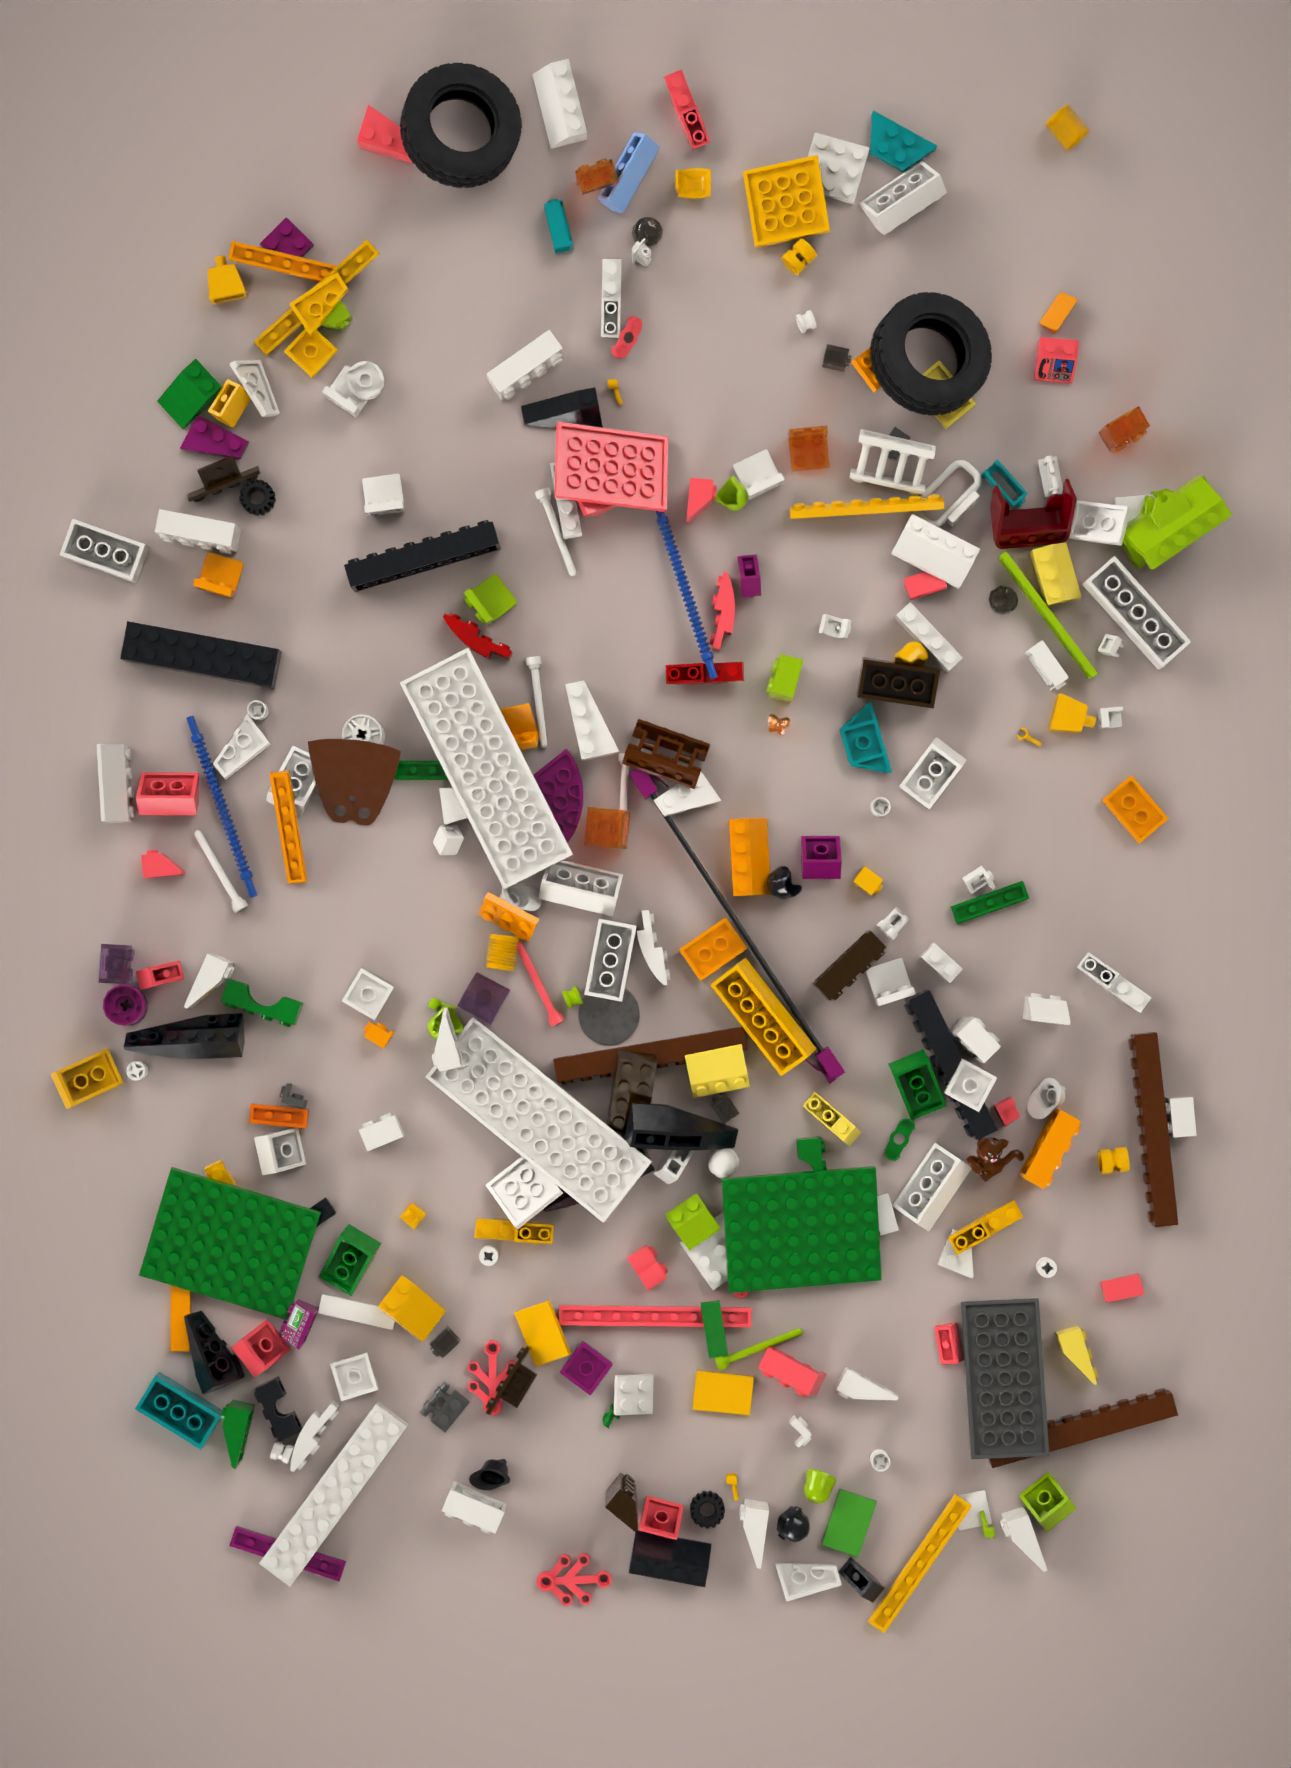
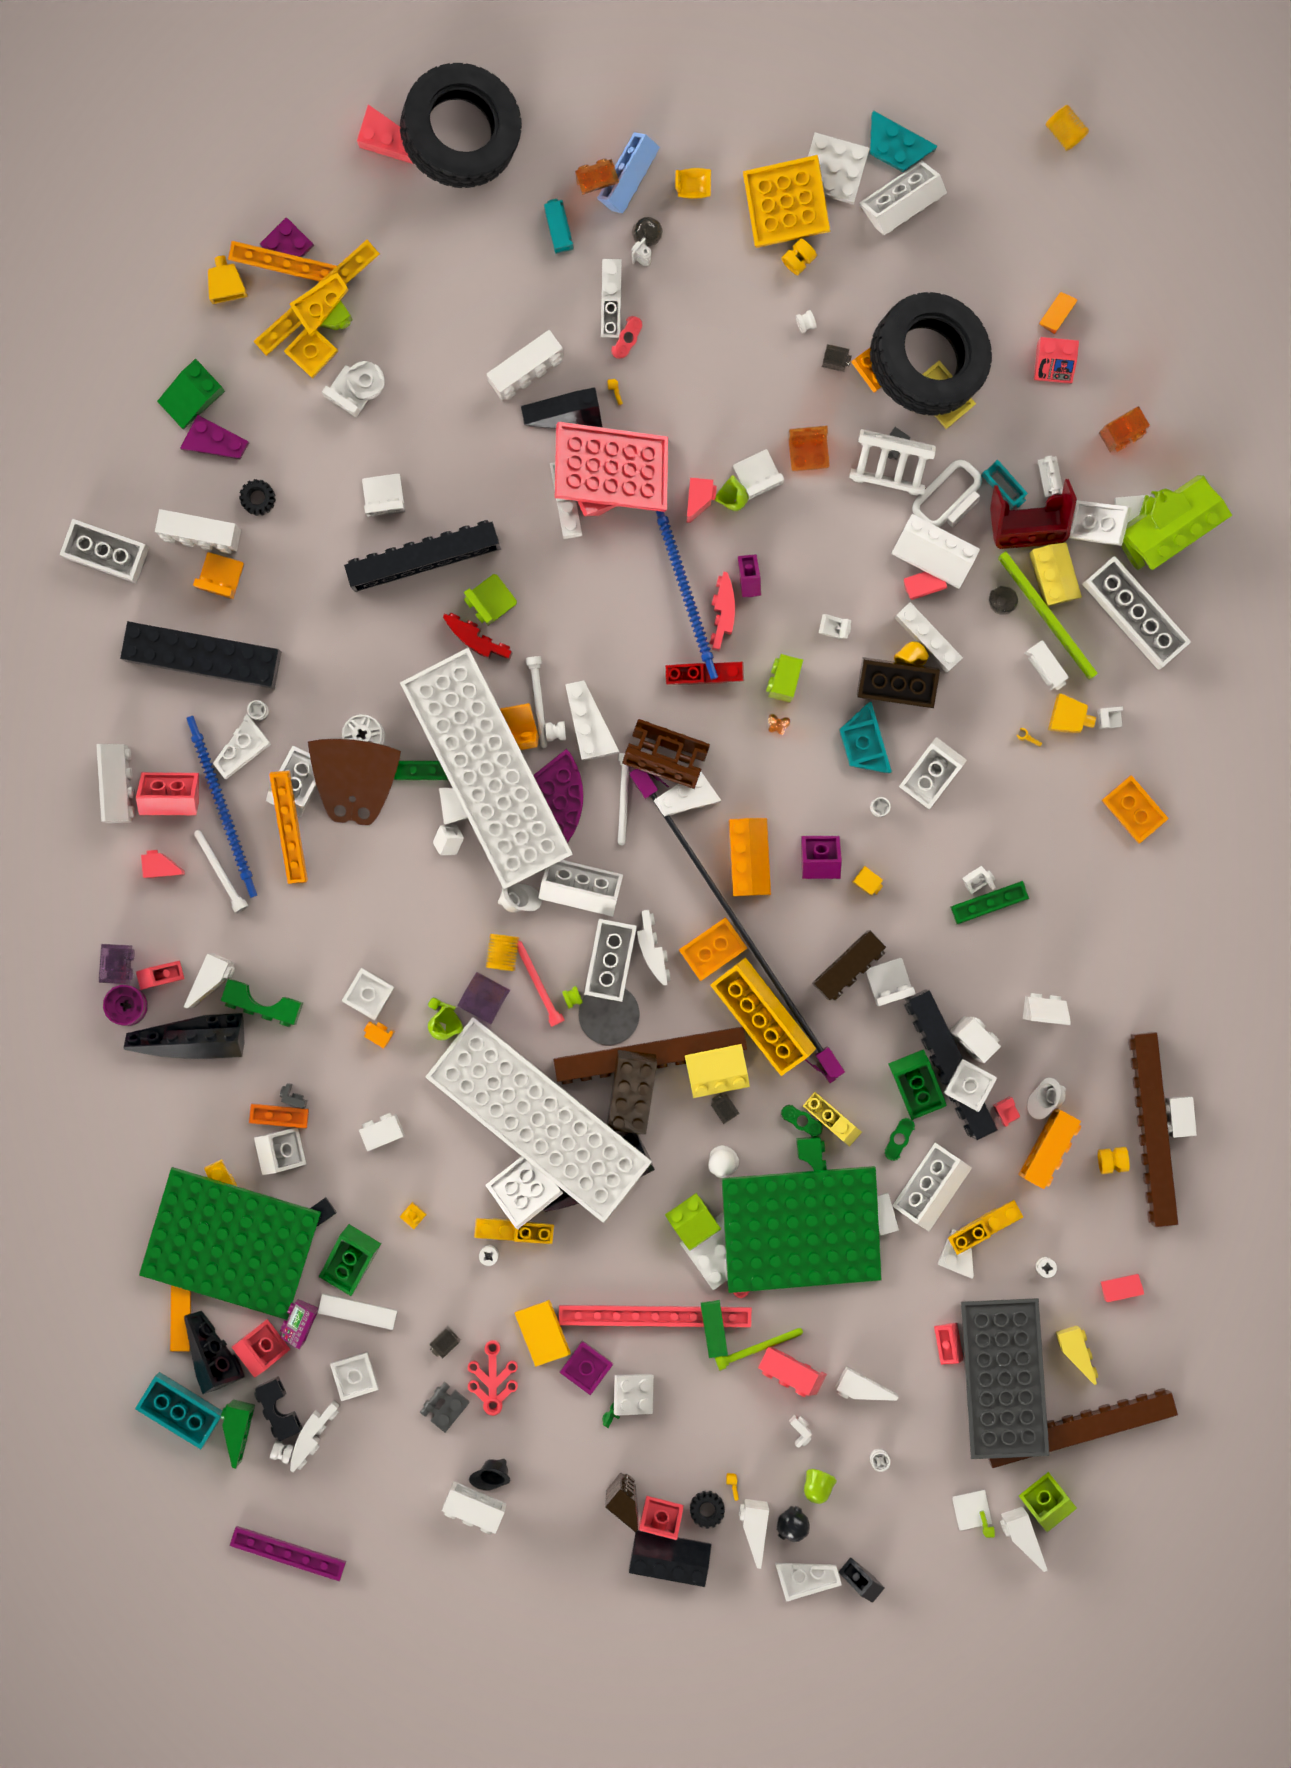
yellow slope [50,1048,124,1109] -> none
white wheel [126,1061,149,1081] -> none
dark brown bracket [187,455,260,502] -> none
yellow brick [208,379,251,428] -> none
white wing [230,360,280,417] -> none
white brick [259,1402,408,1587] -> none
yellow slope [377,1275,446,1342] -> none
white slope [432,1007,463,1072] -> none
light orange plate [478,892,539,942] -> none
dark brown bracket [486,1346,538,1415] -> none
white slope [532,59,588,149] -> none
white piece [535,487,577,576] -> none
coral plant [536,1553,612,1606] -> none
clear orange brick [584,807,631,849] -> none
black wedge [624,1102,738,1151] -> none
coral brick [627,1244,668,1291] -> none
white slope [653,1150,695,1184] -> none
coral slope [663,69,710,150] -> none
yellow tile [692,1370,754,1415] -> none
black cap [767,866,802,899] -> none
yellow plate [790,494,944,519] -> none
bright green tile [821,1489,877,1557] -> none
yellow plate [868,1494,972,1633] -> none
white piece [876,907,909,941] -> none
white brick [920,943,963,983] -> none
reddish brown animal [966,1138,1024,1182] -> none
white slope [1077,952,1152,1014] -> none
white tile [1097,634,1124,657] -> none
none -> white wheel [545,721,566,742]
none -> green piece [781,1104,823,1137]

